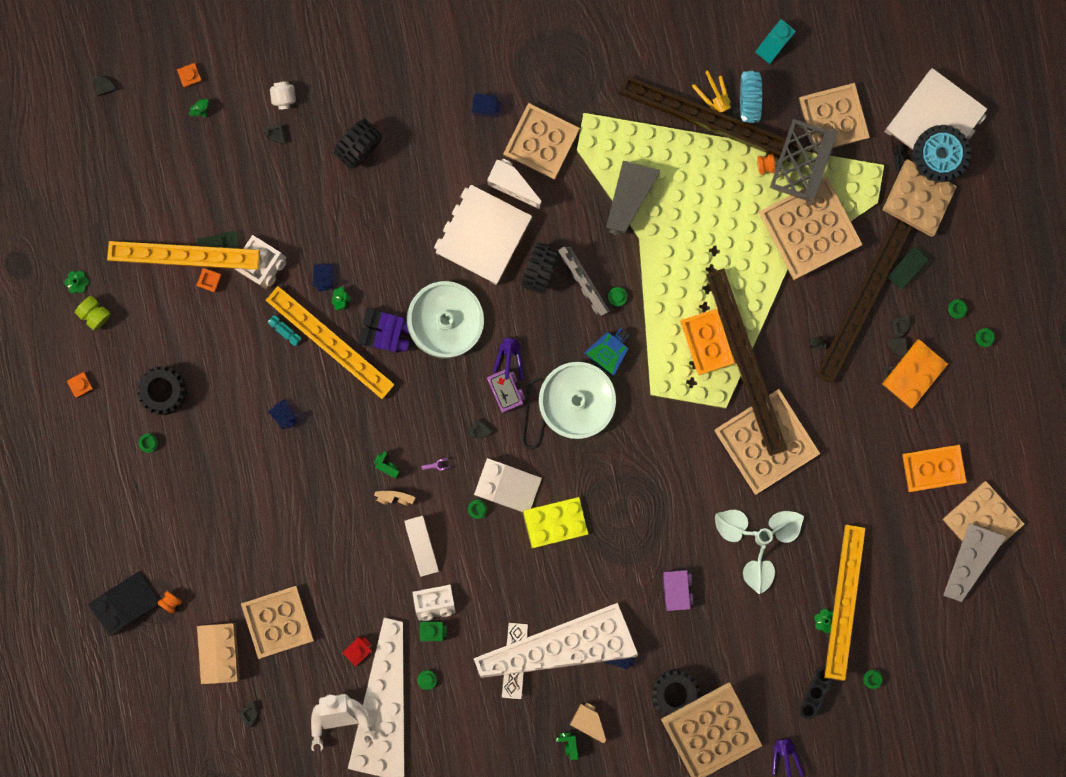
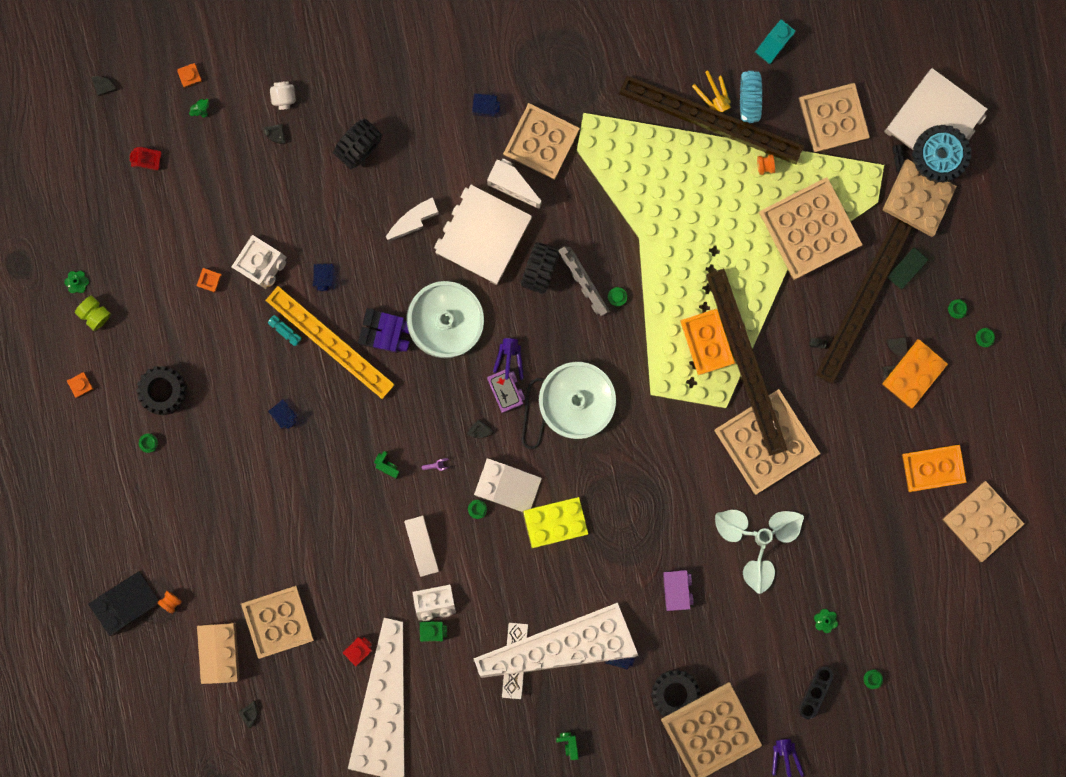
yellow plate [107,241,260,270] -> none
clear green slope [197,231,239,249] -> none
white torso [311,694,376,751] -> none
green plant [332,287,350,311] -> none
tan slope [374,491,416,506] -> none
green plate [417,670,437,690] -> none
tan slope [570,702,606,743] -> none
torso [584,328,629,376] -> none
dark grey slope [606,161,660,236] -> none
dark grey fence [770,119,838,205] -> none
yellow plate [824,525,865,681] -> none
pearl dark grey tile [891,315,910,339] -> none
light grey wing [943,523,1006,602] -> none
none -> red bracket [130,147,161,171]
none -> white slope [386,198,439,242]

